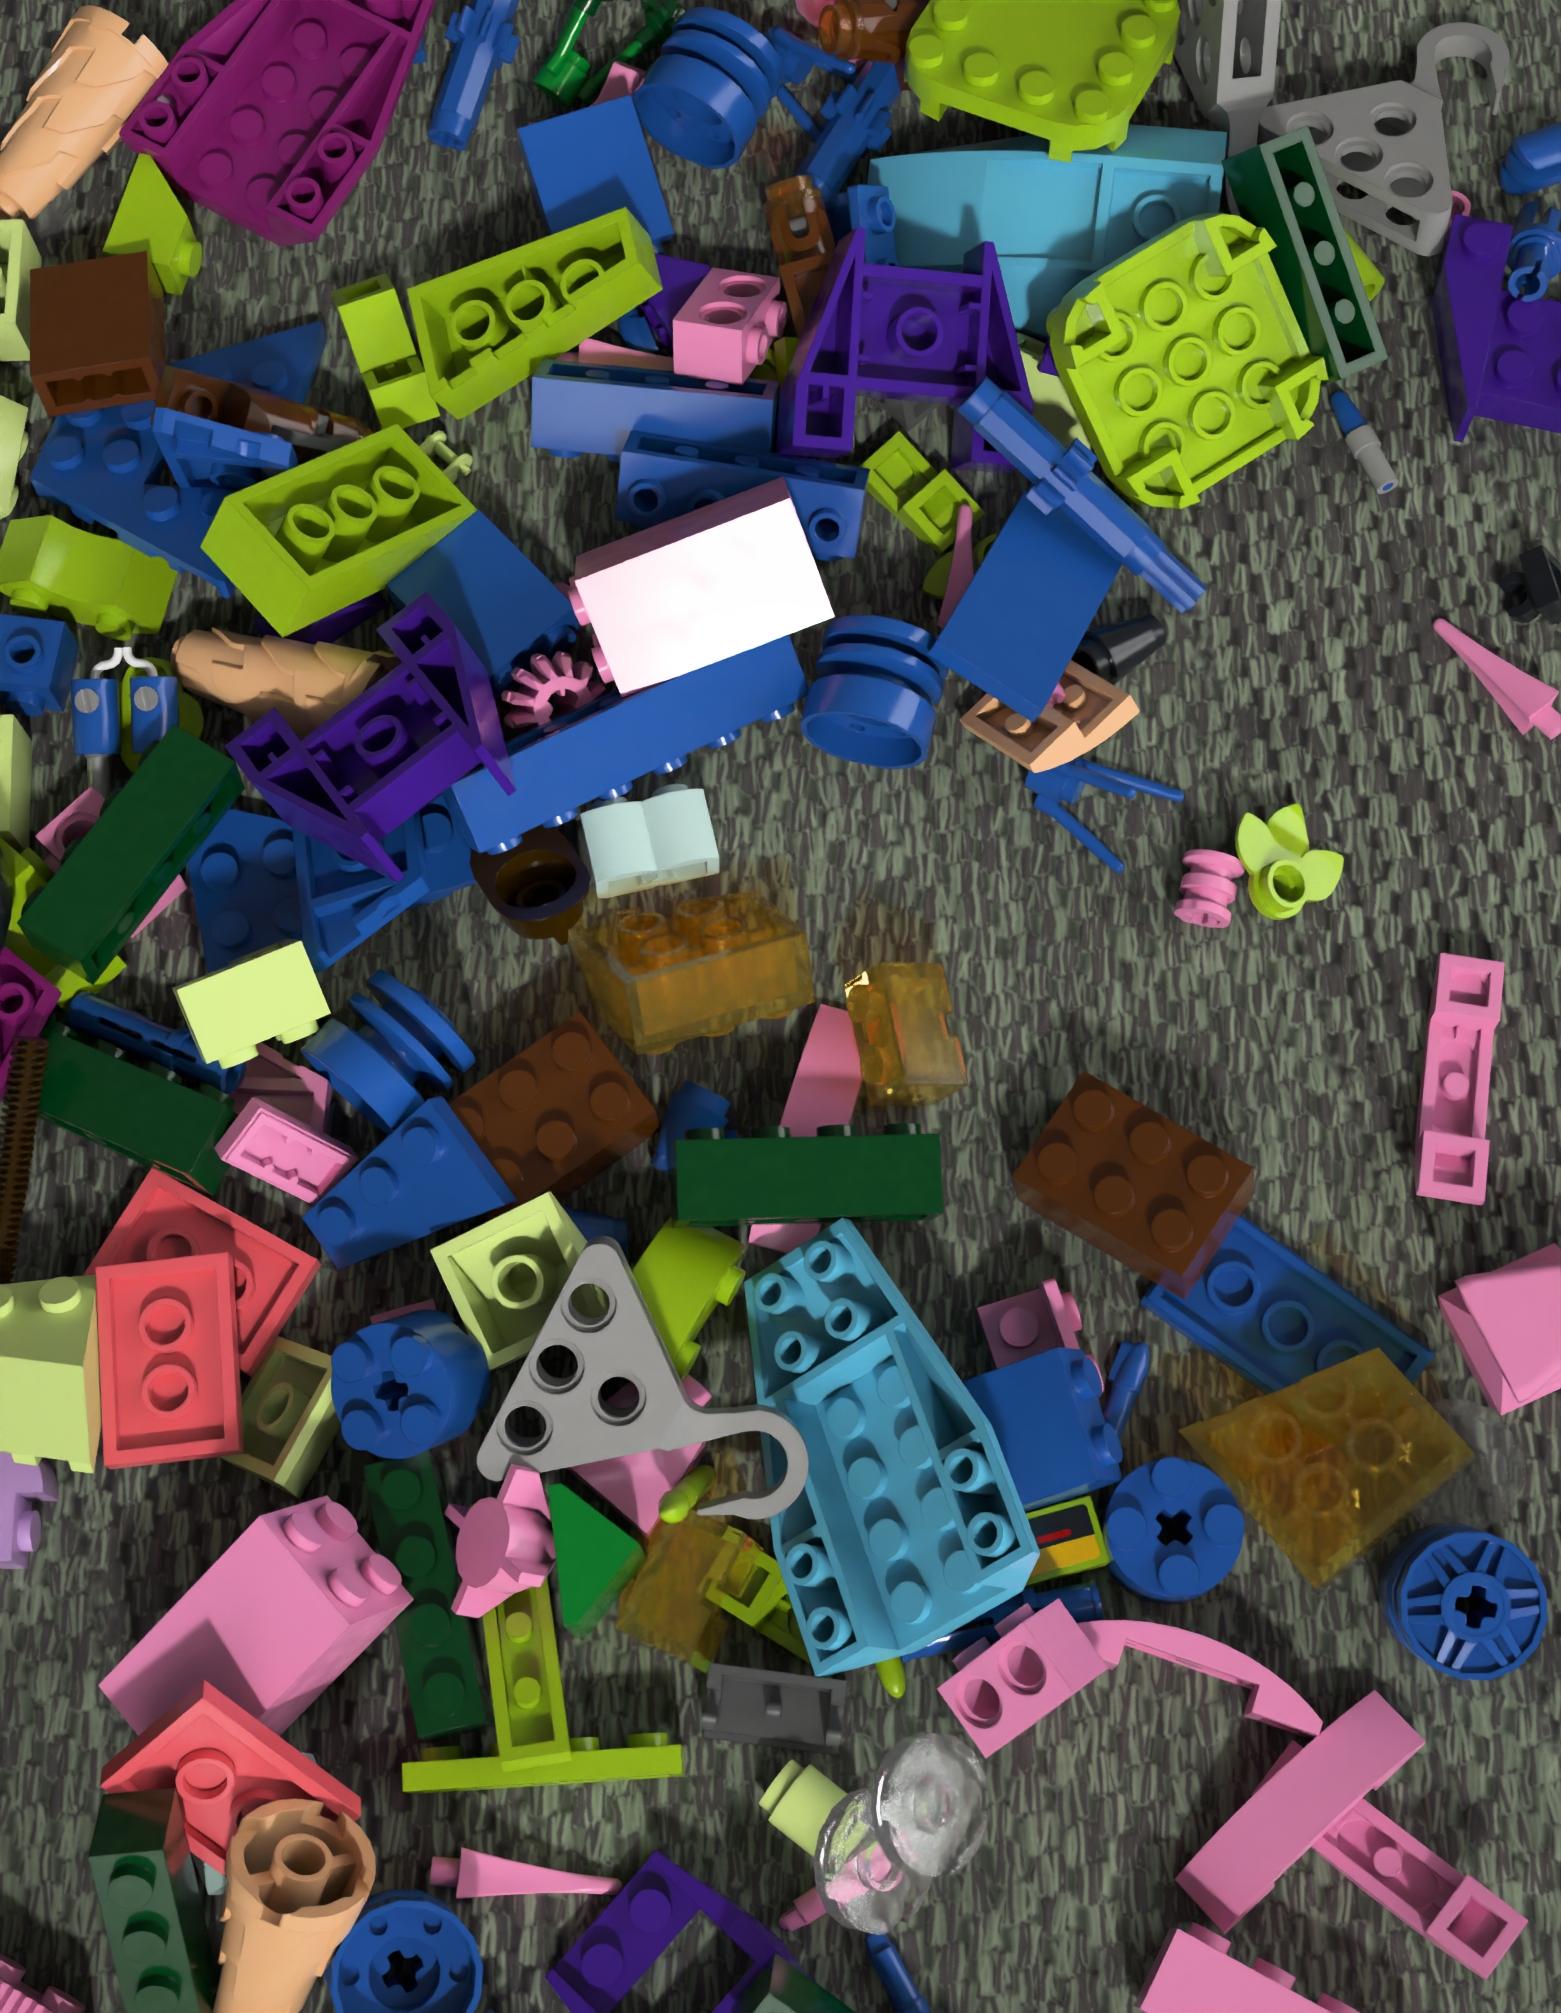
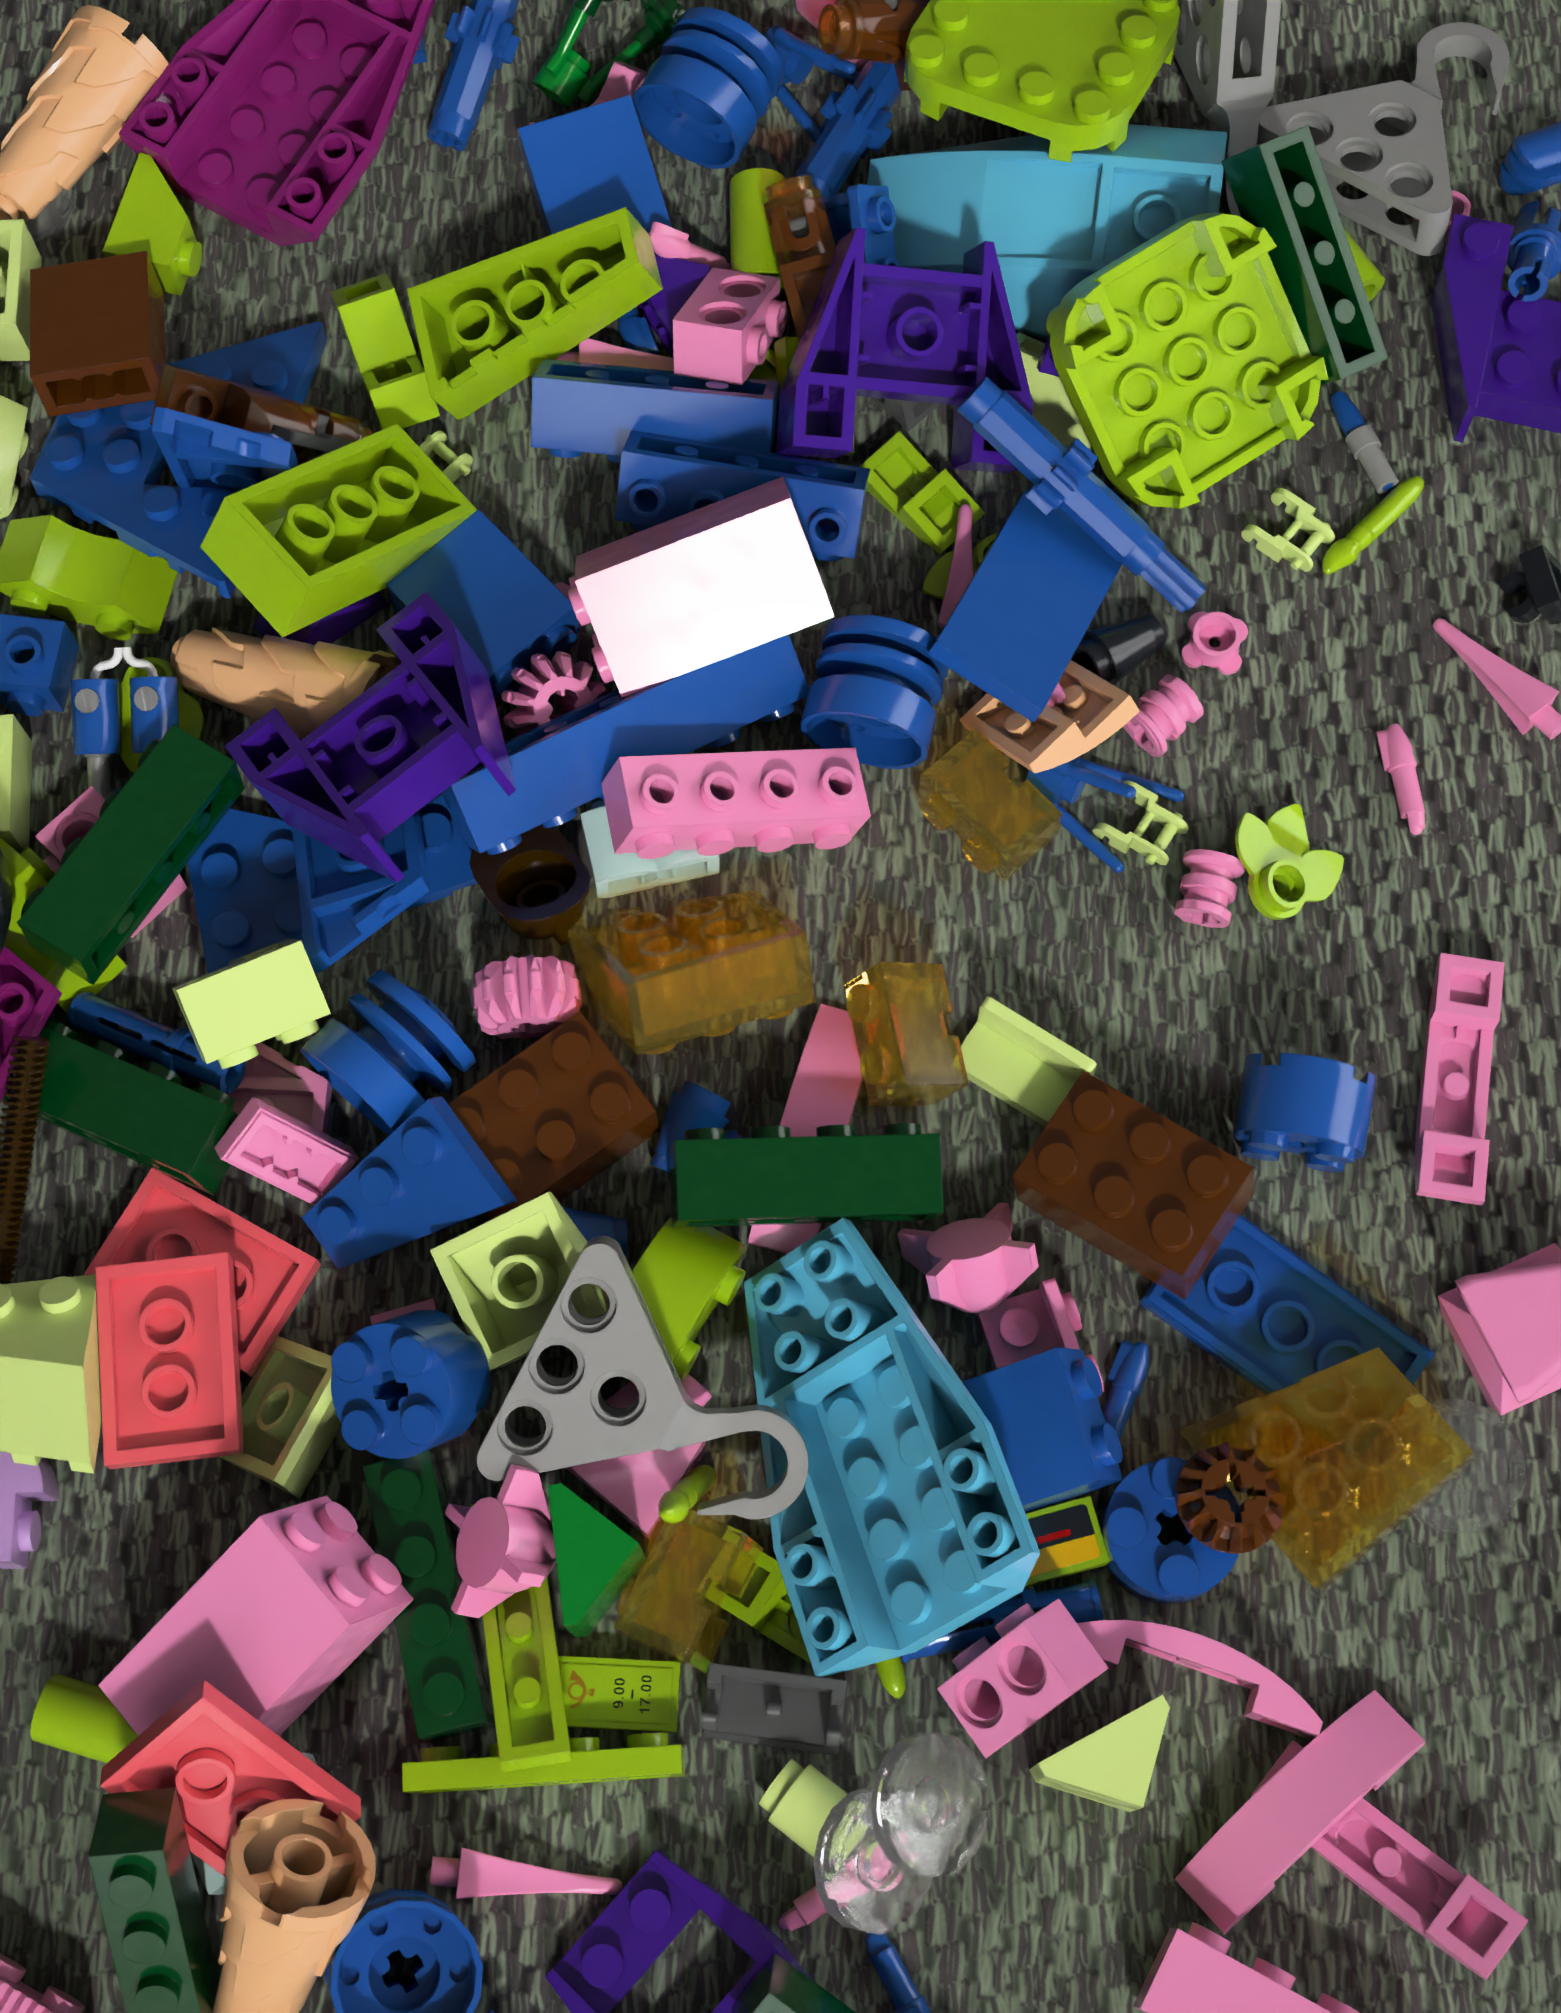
blue wheel [1379,1523,1548,1680] -> none
none -> lime brick [30,1673,138,1764]
none -> bright pink gear [472,954,582,1041]
none -> lime tile [558,1656,682,1733]
none -> bright pink brick [601,747,871,859]
none -> bright pink piece [648,222,731,270]
none -> lime brick [730,168,788,297]
none -> bright pink piece [897,1202,1039,1313]
none -> clear yellow brick [919,728,1062,882]
none -> yellowish green panel [949,996,1097,1127]
none -> yellowish green slope [1029,1695,1170,1812]
none -> yellowish green piece [1092,780,1189,865]
none -> bright pink bush [1123,674,1204,758]
none -> reddish brown gear [1175,1441,1287,1554]
none -> bright pink plate [1181,611,1248,675]
none -> blue brick [1233,1053,1376,1173]
none -> yellowish green piece [1241,488,1335,572]
none -> lime piece [1322,476,1425,575]
none -> bright pink piece [1376,724,1425,835]

